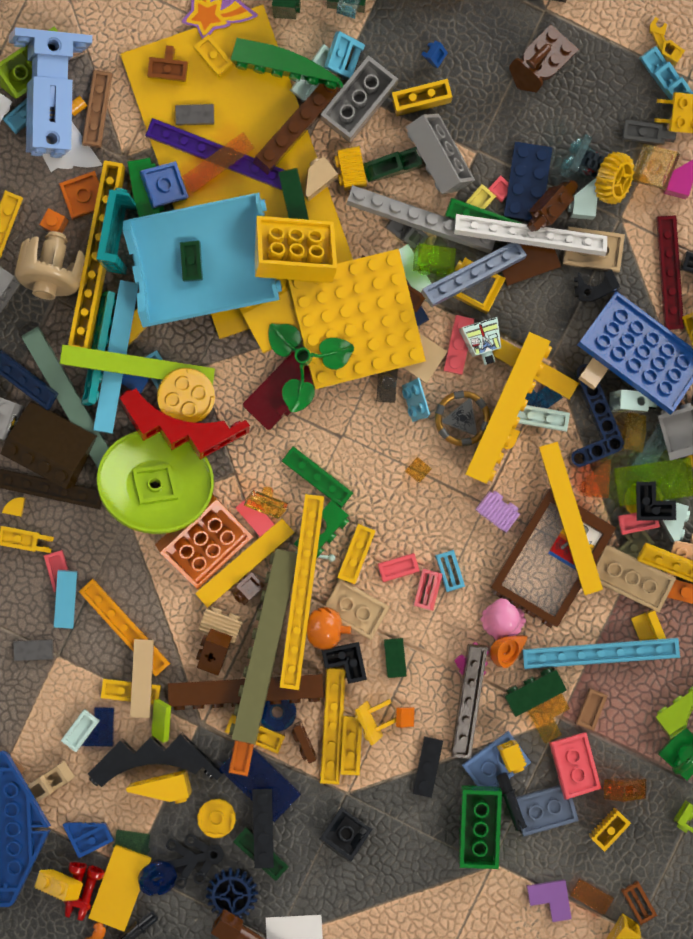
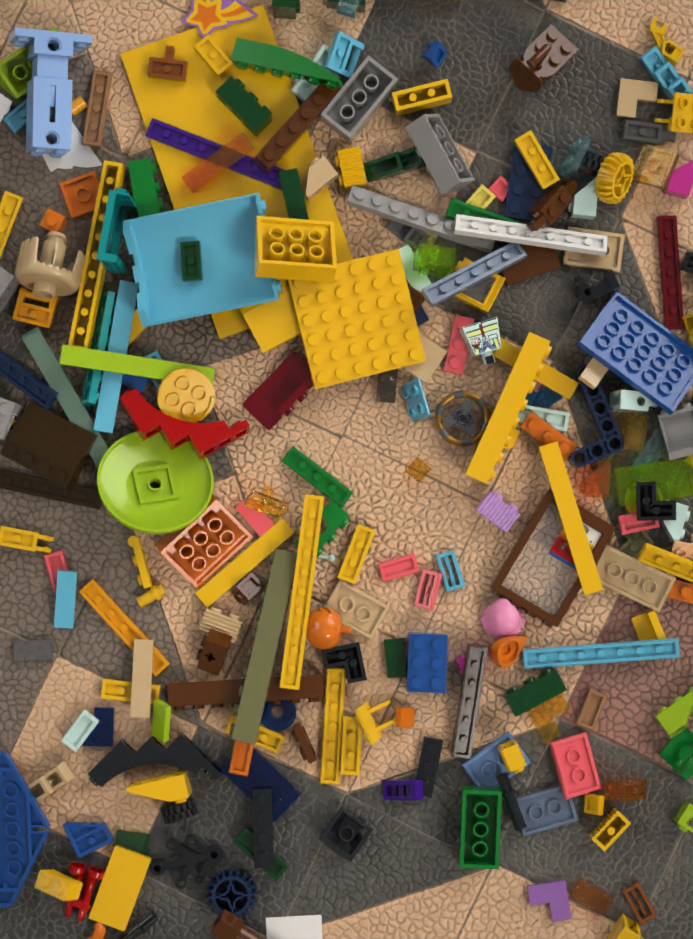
yellow tile [2,497,26,517] -> none
clear blue tile [138,861,177,896] -> none
blue tile [139,161,188,209] -> none
flat silver tile [175,104,215,126] -> none
yellow tile [197,799,236,838] -> none
green plant [269,324,354,413] -> none
none -> light orange plate [12,287,59,329]
none -> yellow plate [128,536,153,589]
none -> yellow animal [136,584,166,608]
none -> black tyre [160,798,198,824]
none -> dark green brick [215,76,272,137]
none -> dark purple slope [382,779,424,801]
none -> blue brick [406,632,448,693]
none -> yellow plate [514,130,560,191]
none -> orange plate [520,411,577,461]
none -> yellow tile [584,793,604,816]
none -> tan tile [616,78,658,119]

